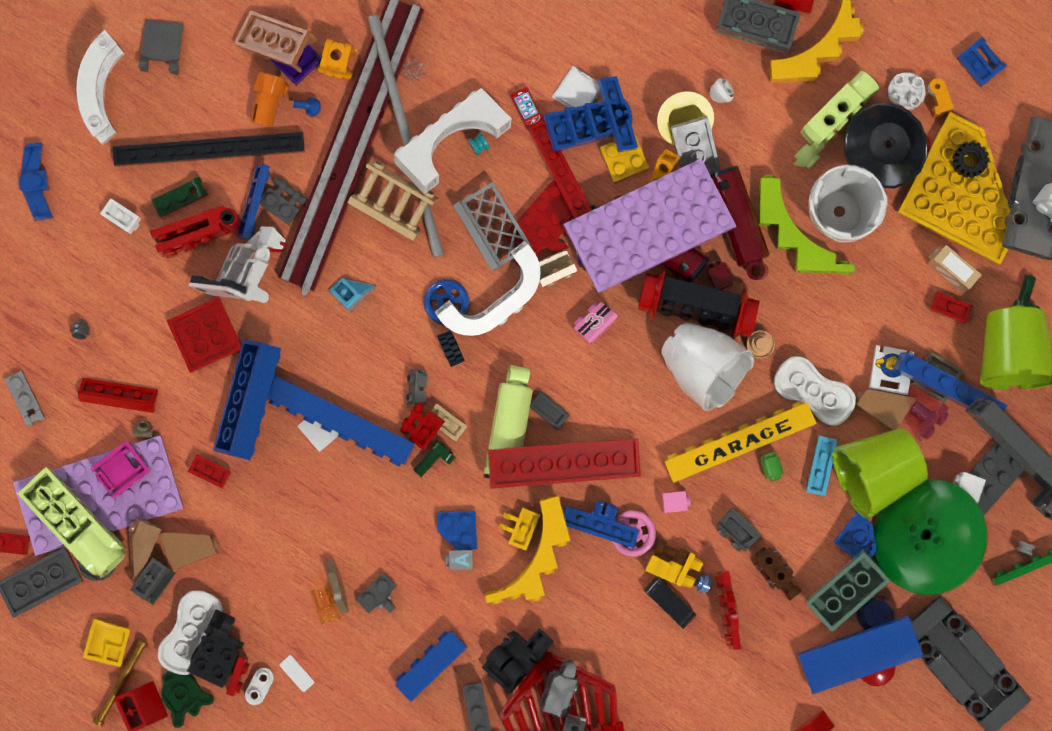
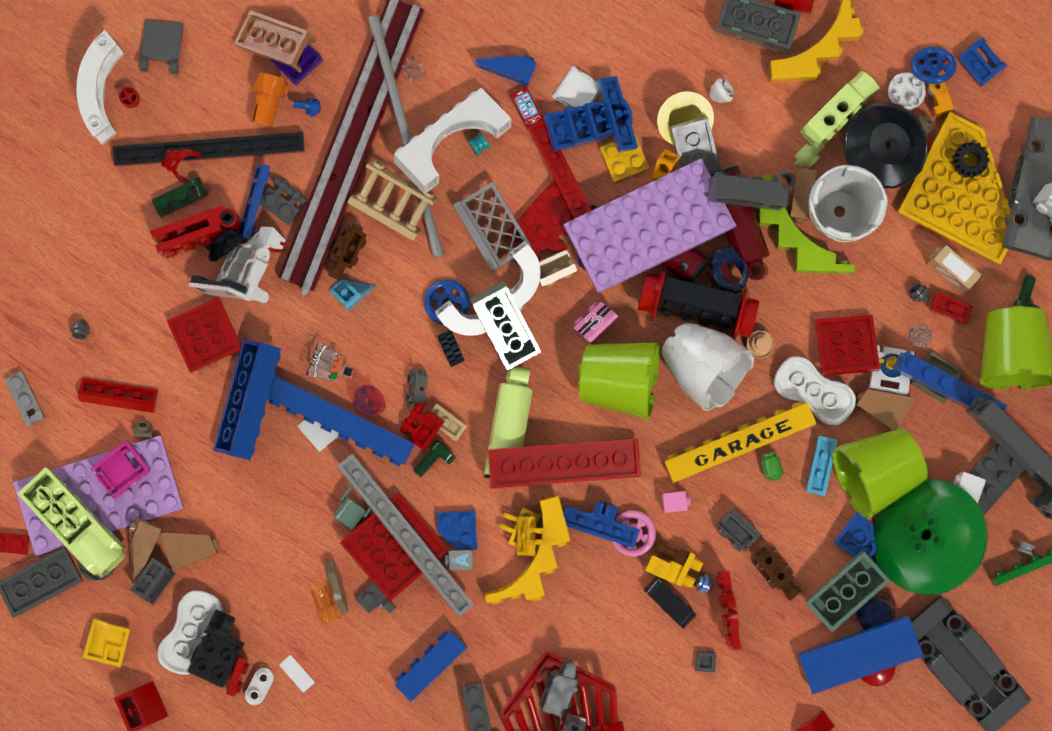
blue plate [18,143,53,221] -> none
pearl gold bar [93,639,149,727] -> none
white plate [100,199,141,234] -> none
dark green tile [161,671,214,728] -> none
red plate [188,454,231,489] -> none
light orange piece [318,39,357,80] -> none
black plate [481,629,554,693] -> none
dark grey tile [530,391,570,430] -> none
clear pink plate [910,401,949,442] -> none
none -> red wheel [119,87,140,108]
none -> red helmet [161,149,202,184]
none -> black hinge [205,229,244,262]
none -> clear torso [305,341,354,382]
none -> reddish brown brick [328,224,367,282]
none -> sand green piece [333,485,371,530]
none -> light grey plate [337,454,474,618]
none -> red plate [340,492,449,602]
none -> clear pink piece [352,385,386,416]
none -> brick [469,281,541,370]
none -> blue slope [475,55,537,87]
none -> yellow hinge [517,517,546,556]
none -> lime cone [578,342,659,420]
none -> dark grey tile [695,651,716,673]
none -> dark grey hinge [709,171,795,211]
none -> dark blue piece [710,246,749,294]
none -> medium nougat slope [789,168,817,224]
none -> red plate [815,315,880,376]
none -> clear gear [908,324,932,348]
none -> dark grey plate [909,283,928,302]
none -> blue plate [910,47,957,84]
none -> dark tan plate [917,114,933,134]

